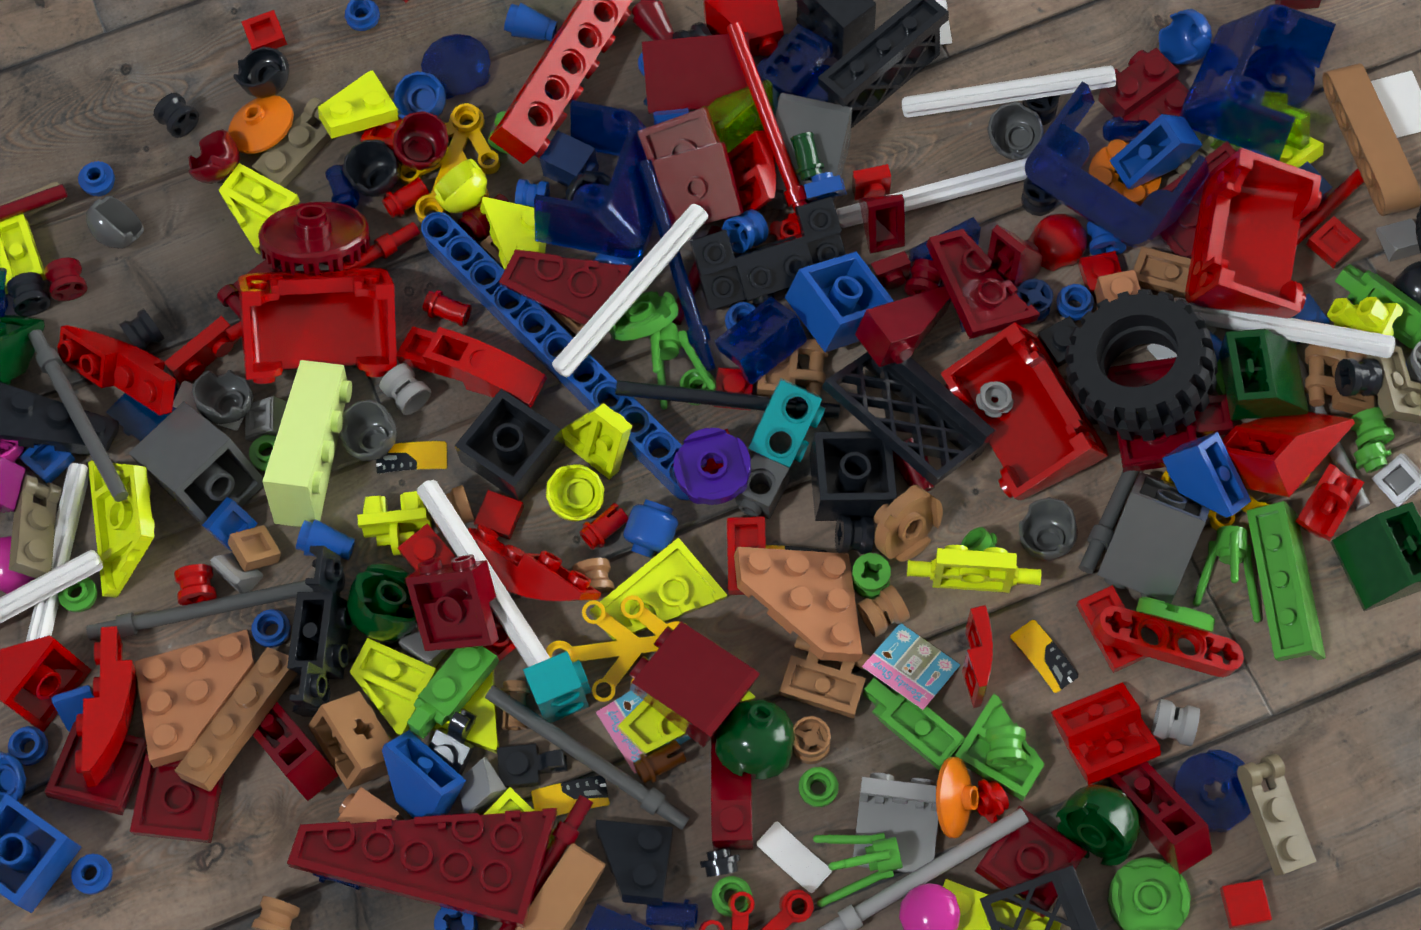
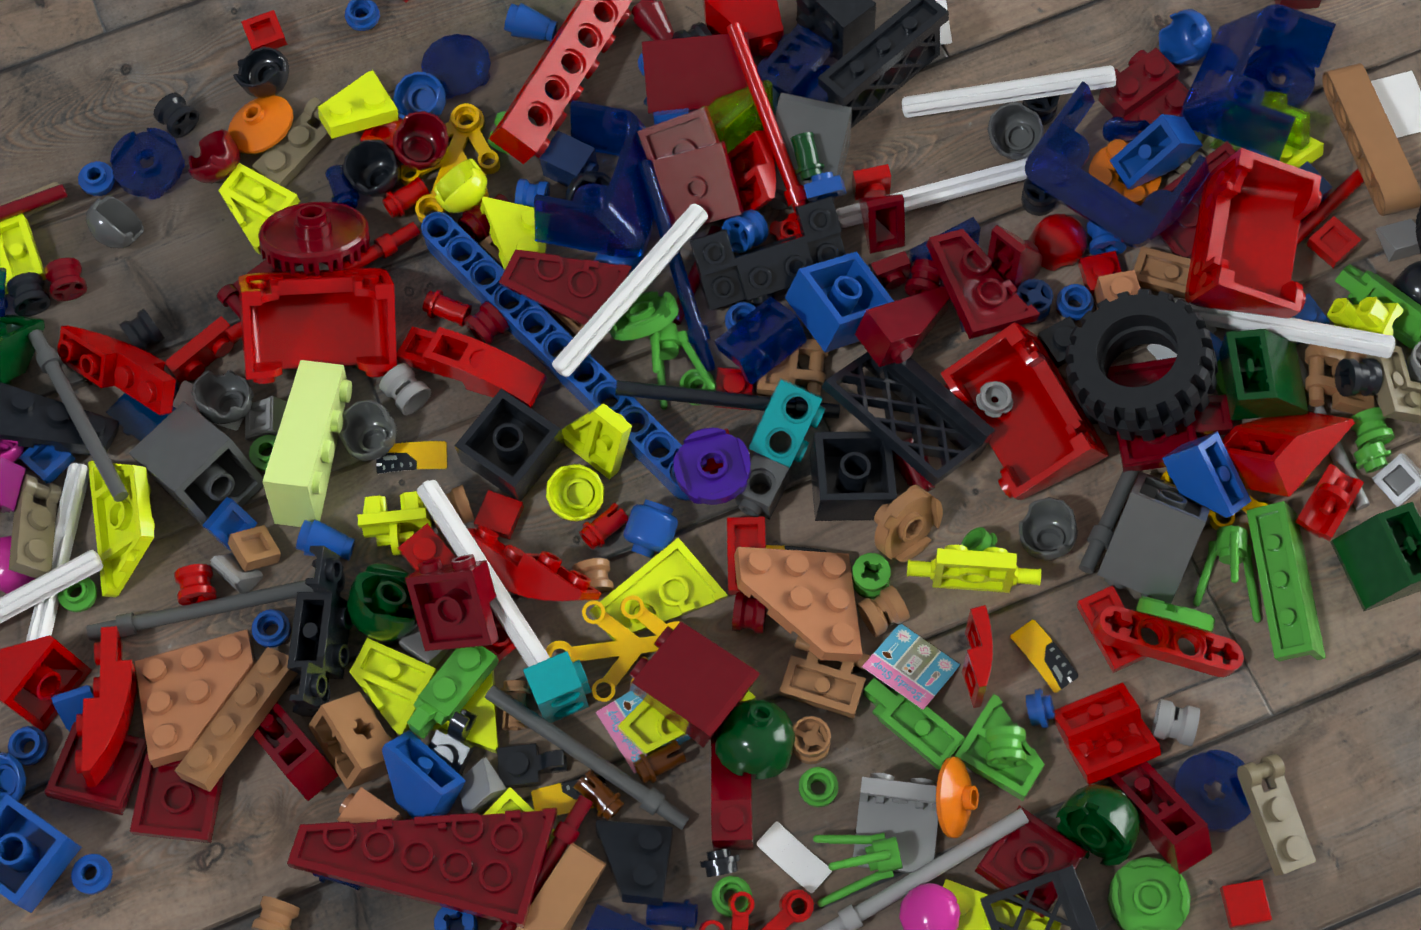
black wheel [835,515,874,554] -> none
red plate [976,779,1009,823] -> none
none -> clear blue plate [110,128,185,200]
none -> dark red wheel [463,301,509,345]
none -> reddish brown pin [573,770,624,821]
none -> dark red wheel [732,592,767,634]
none -> blue plate [1026,688,1055,728]

